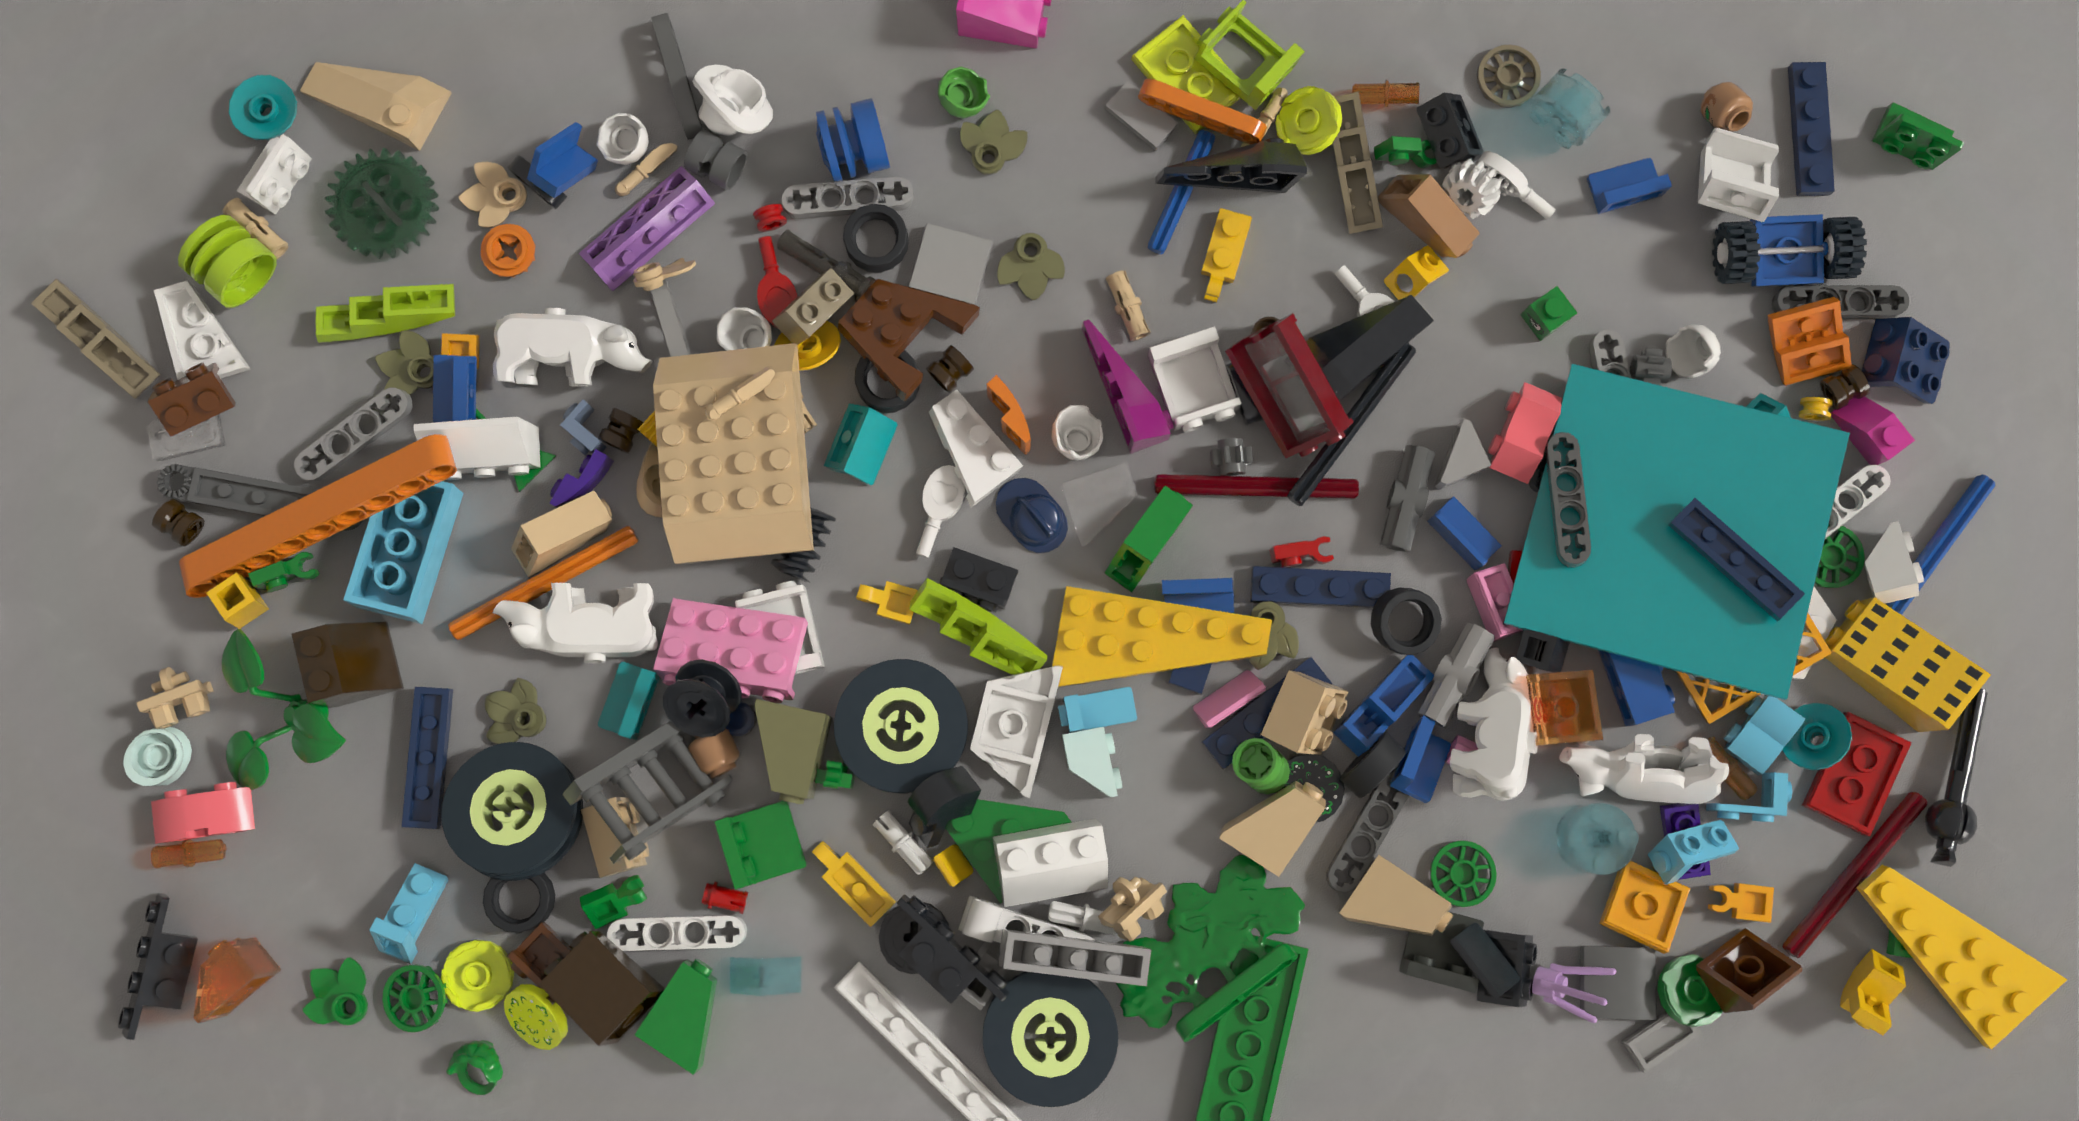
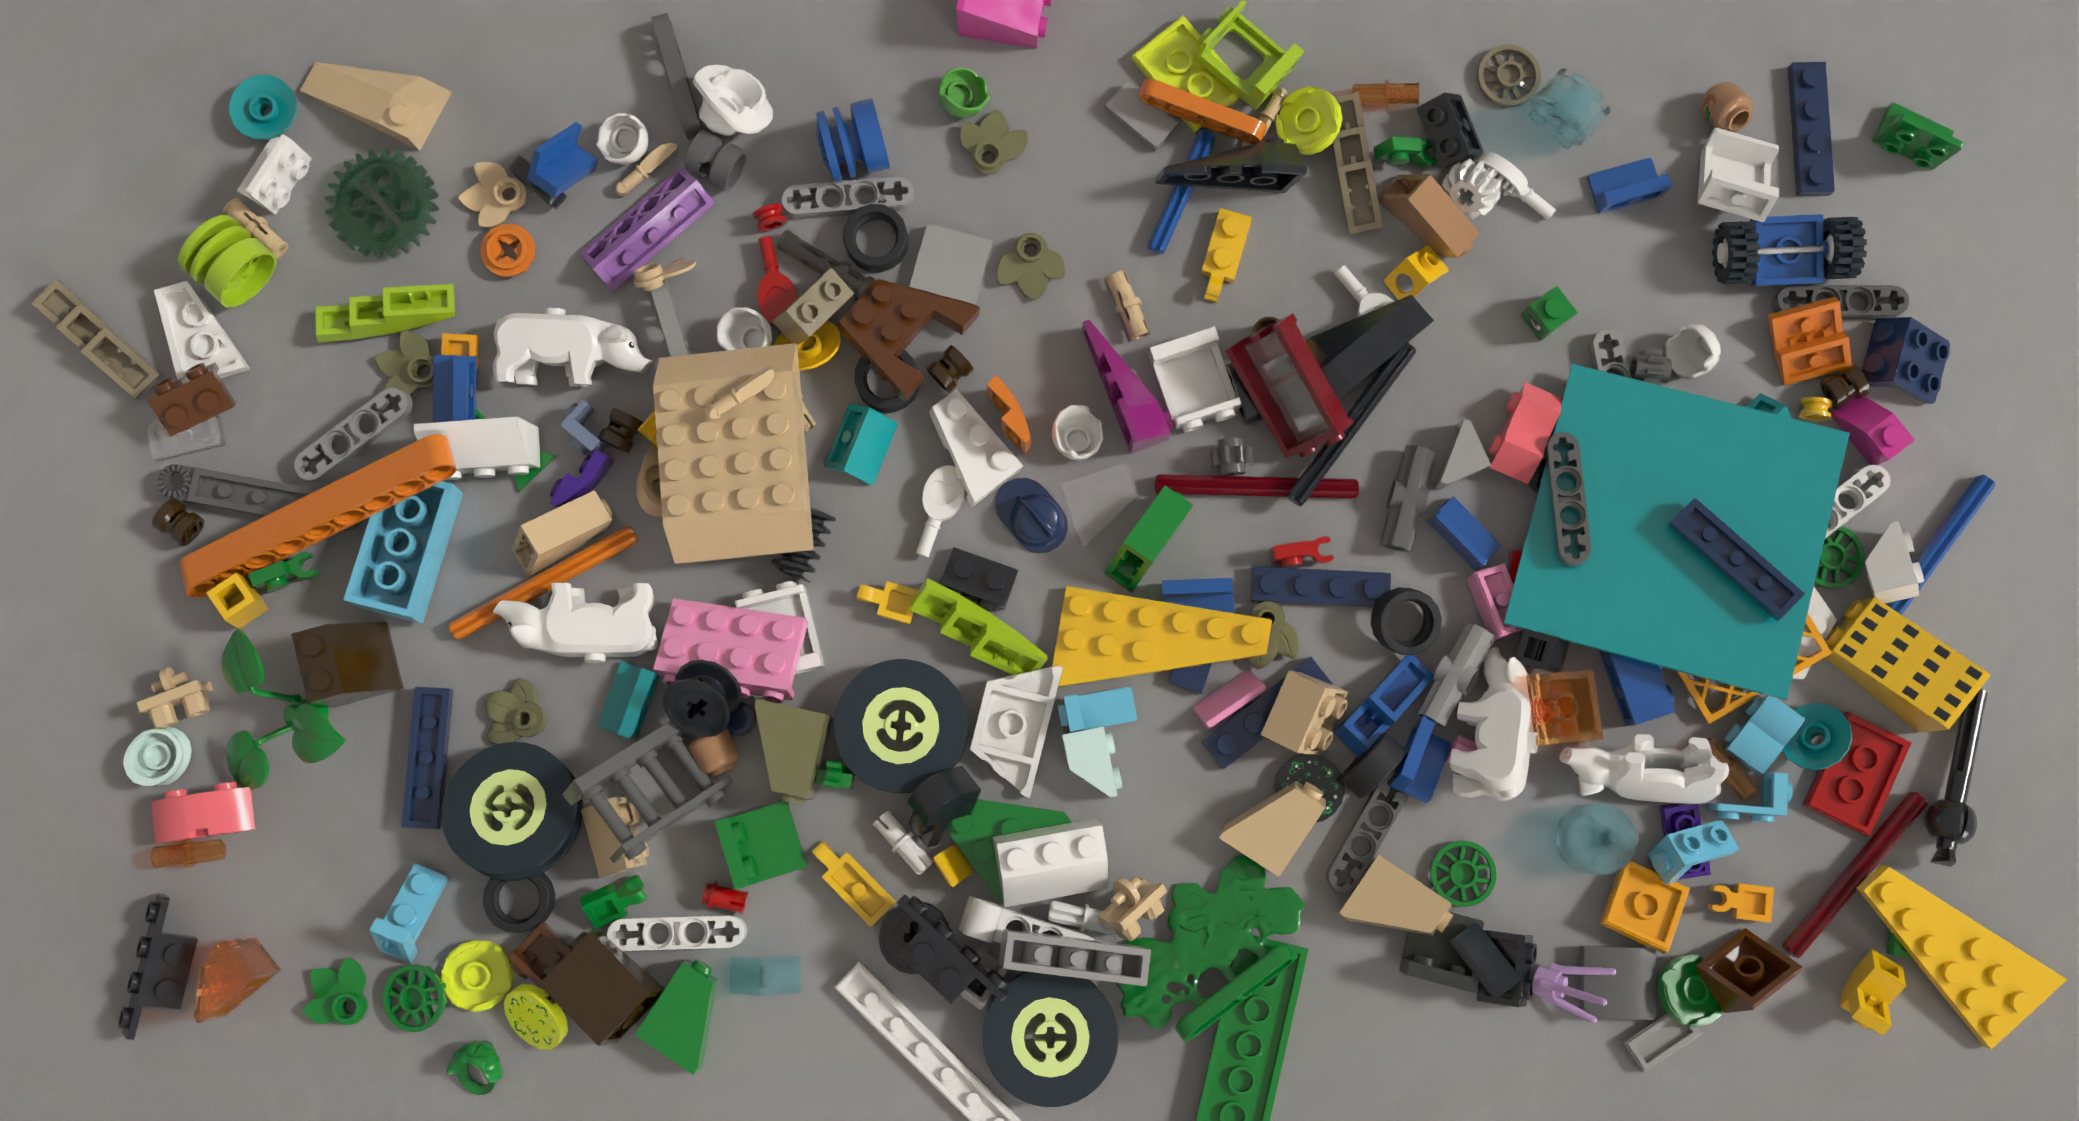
bright green wheel [1232,738,1290,794] -> none

